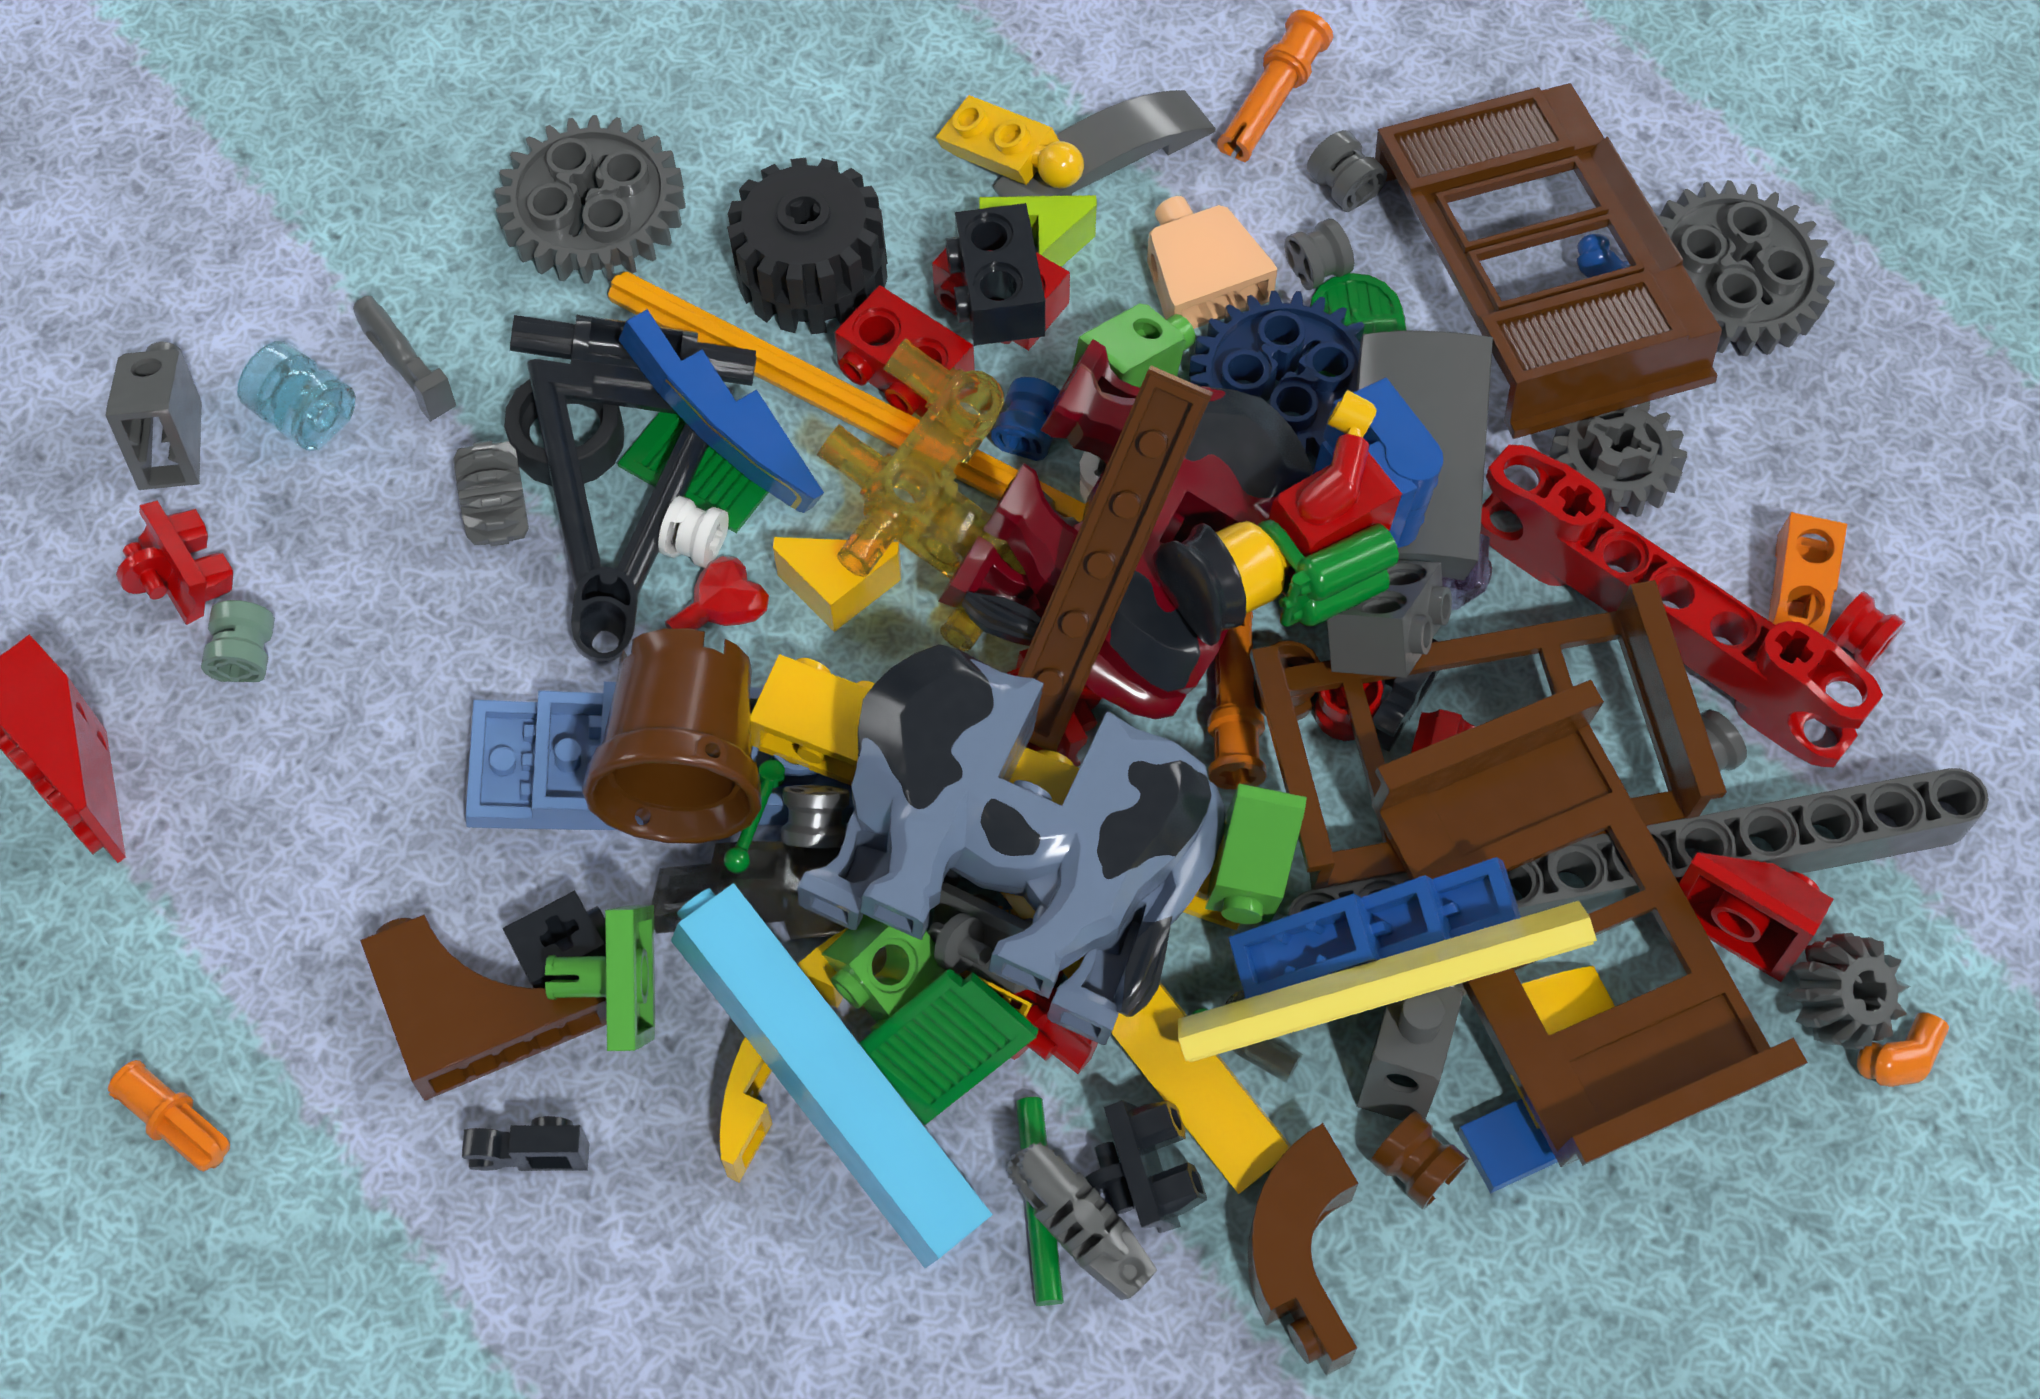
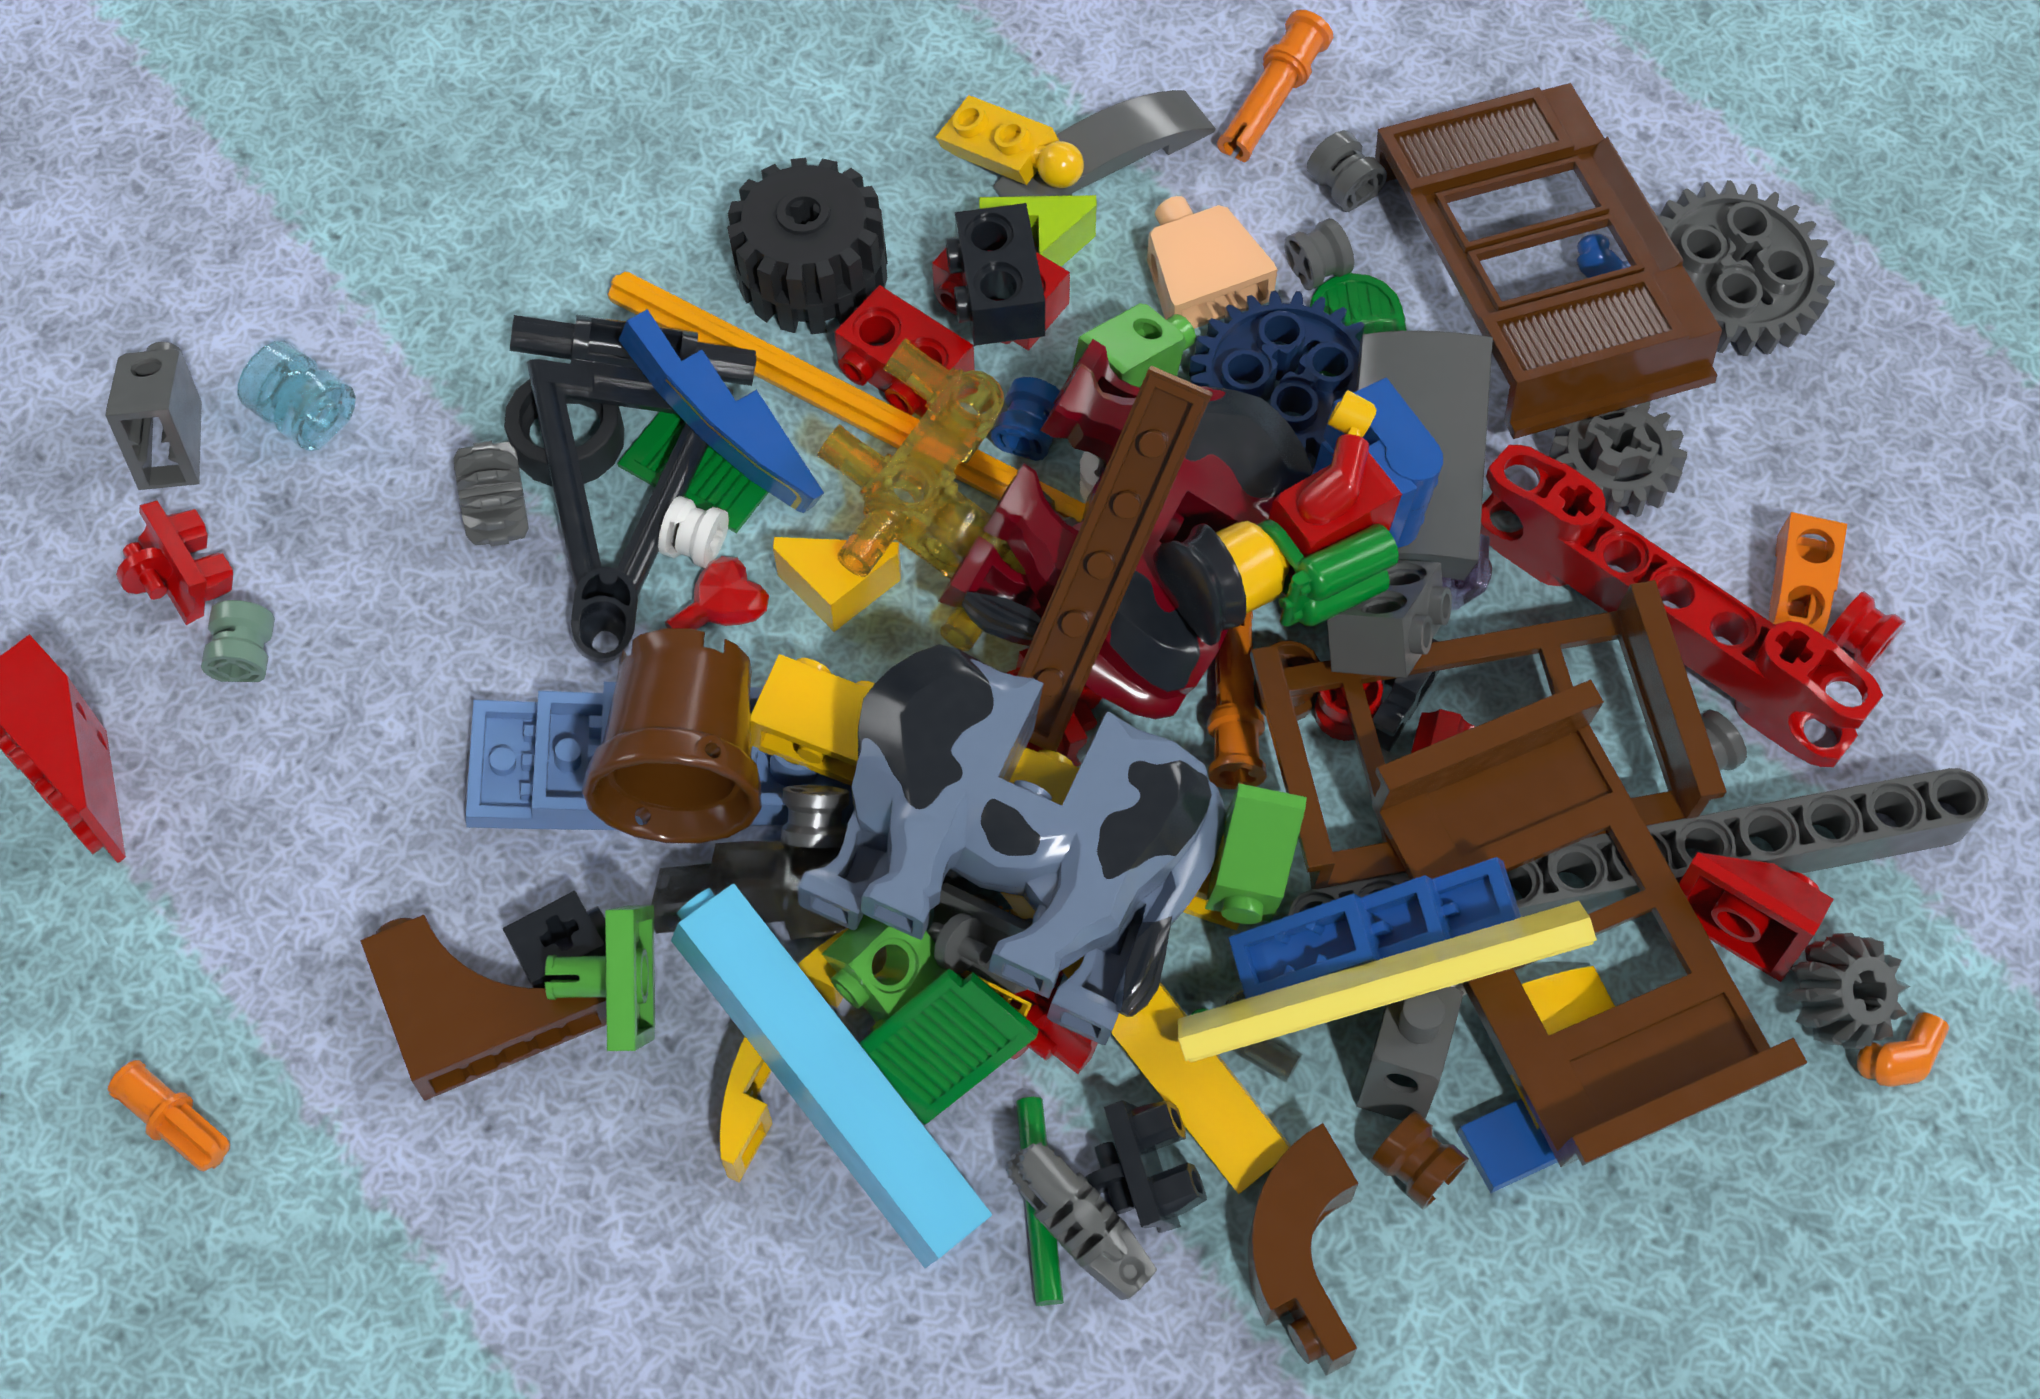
dark grey piece [353,296,456,422] -> none
black plate [462,1116,590,1171] -> none
dark grey gear [495,115,686,284] -> none
green hinge [723,760,785,873] -> none

